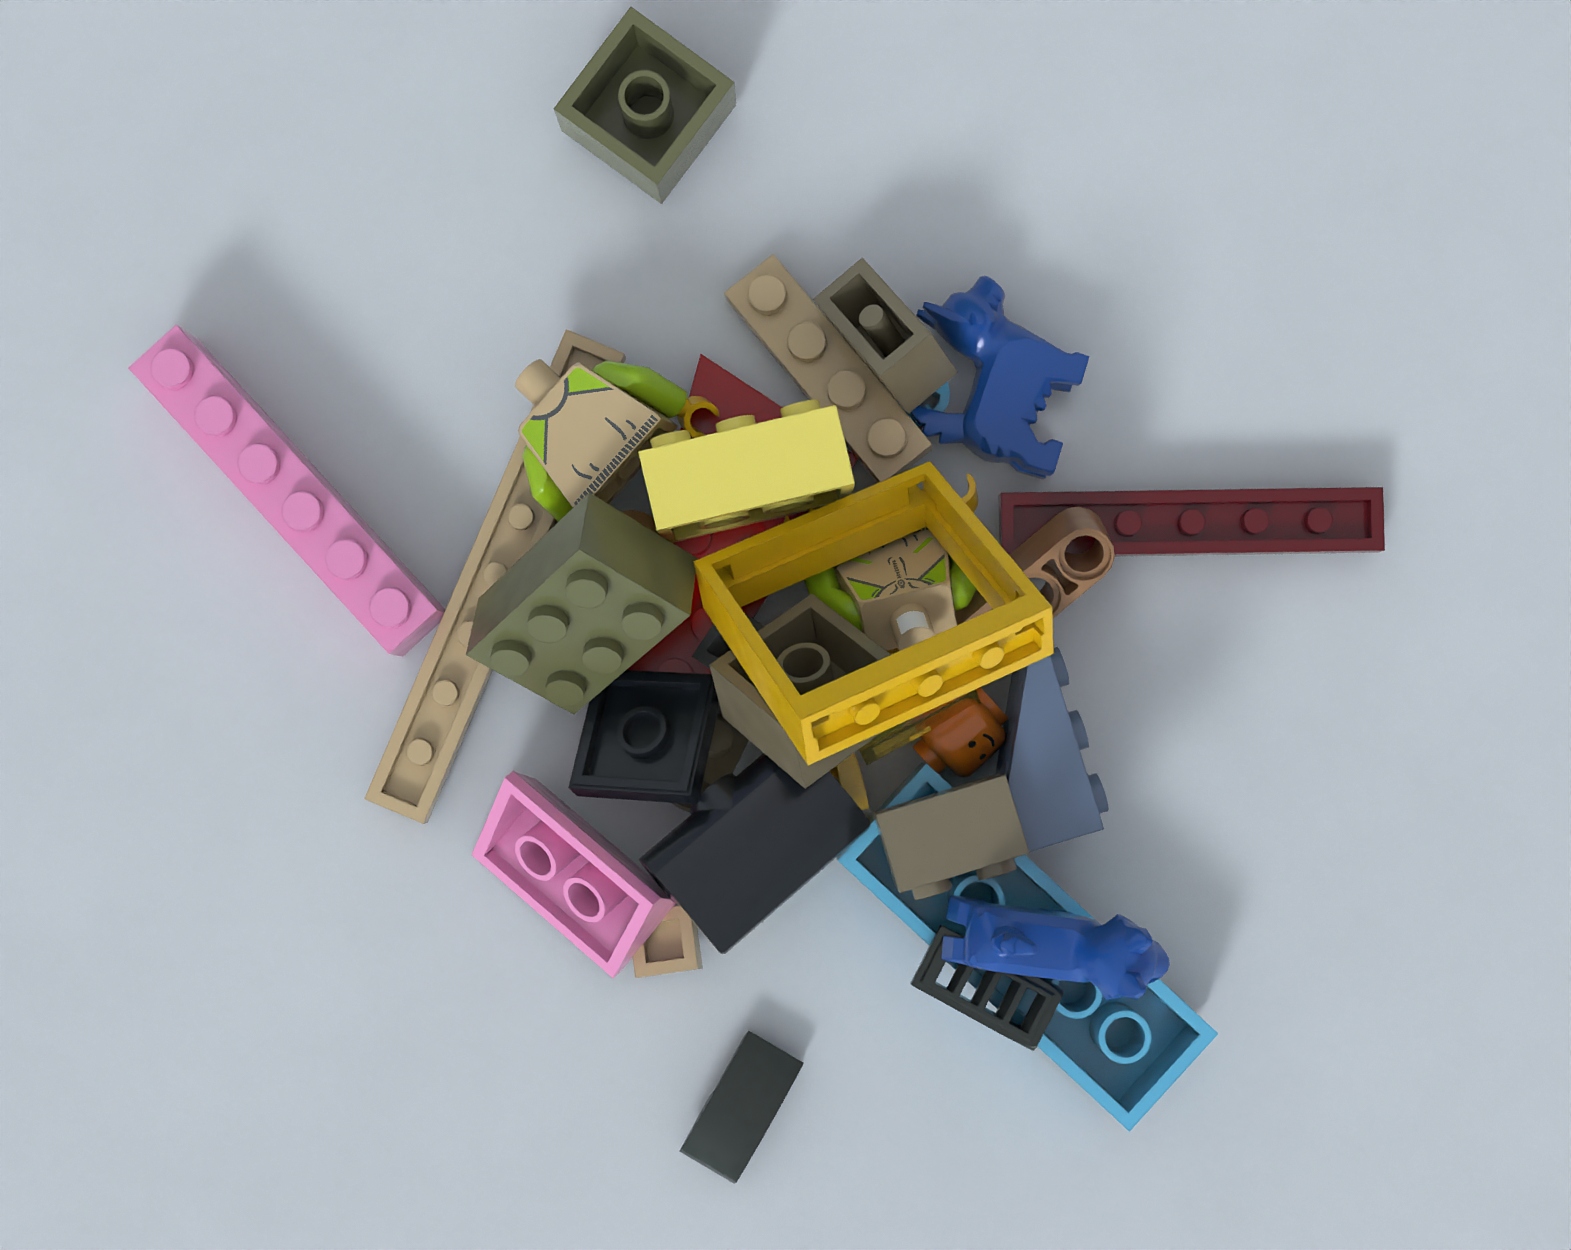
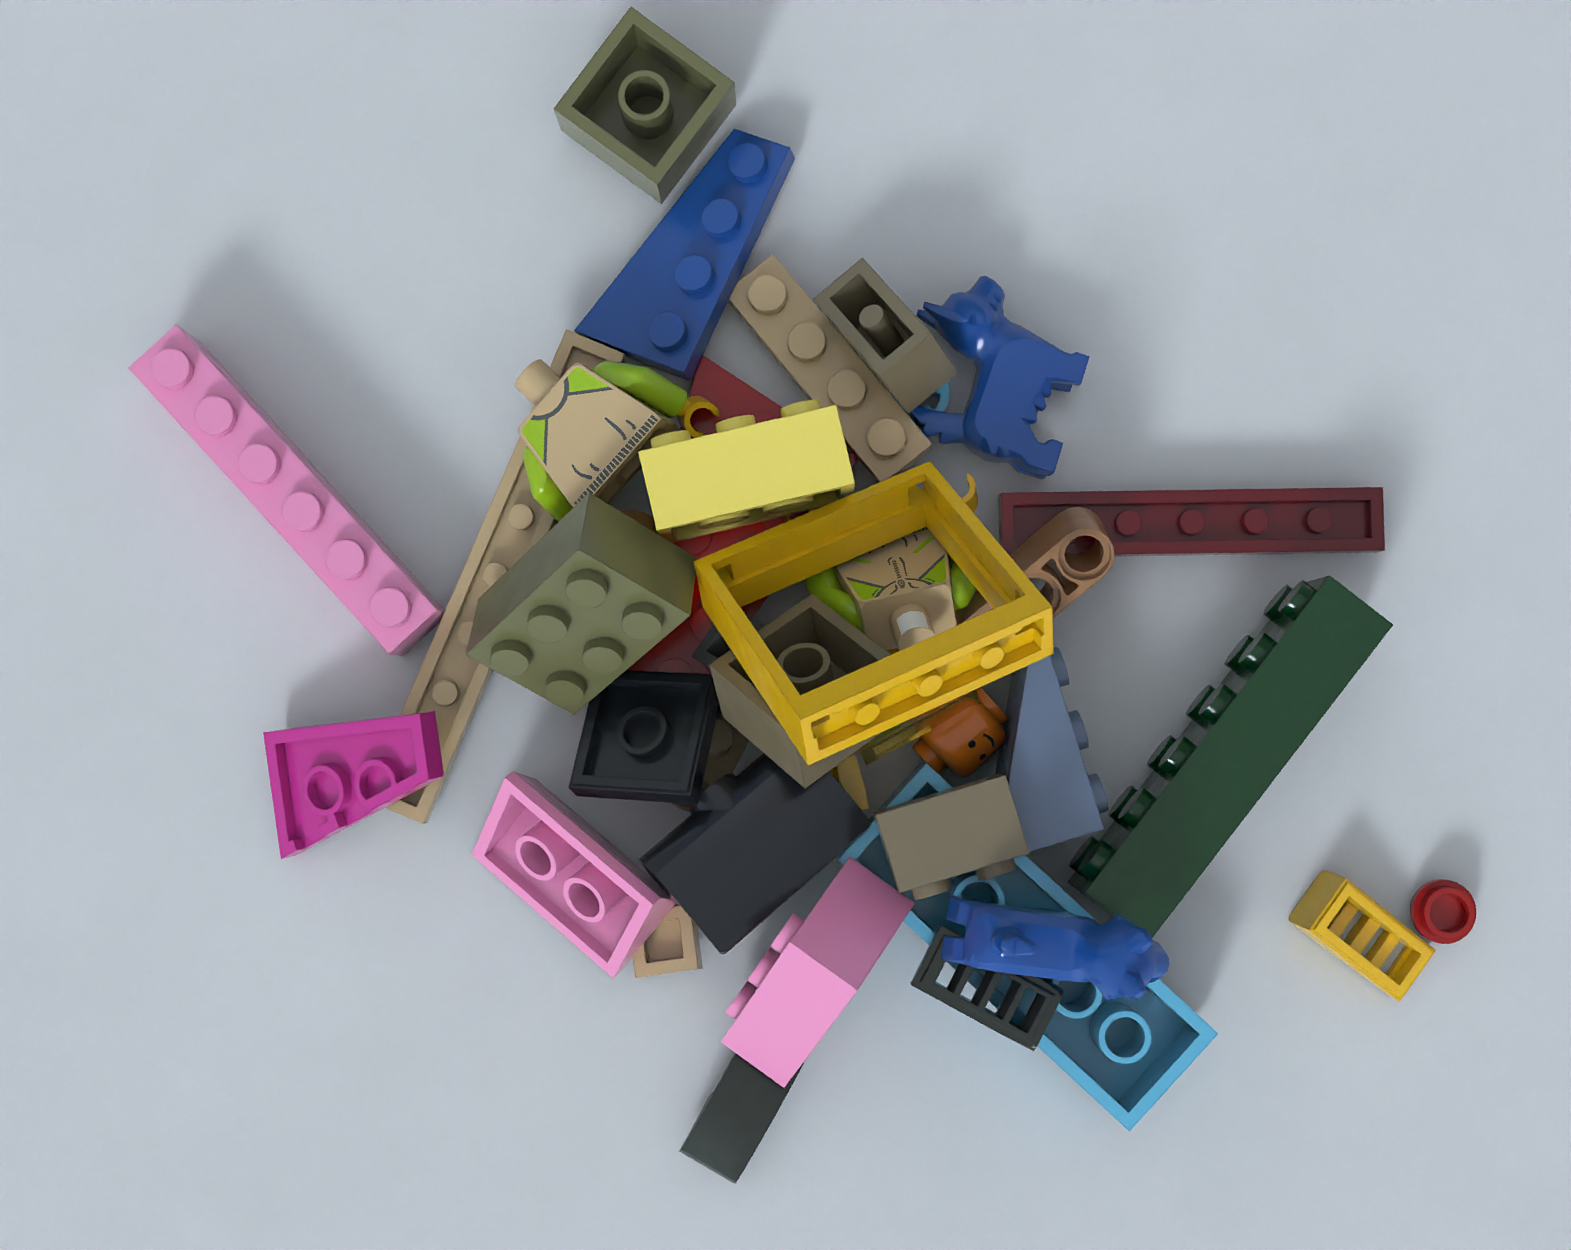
none -> dark pink wing [263,711,444,859]
none -> blue wing [574,128,795,381]
none -> bright pink wedge [721,857,915,1088]
none -> dark green brick [1067,575,1393,938]
none -> yellow slope [1288,870,1436,1002]
none -> red plate [1410,879,1476,944]

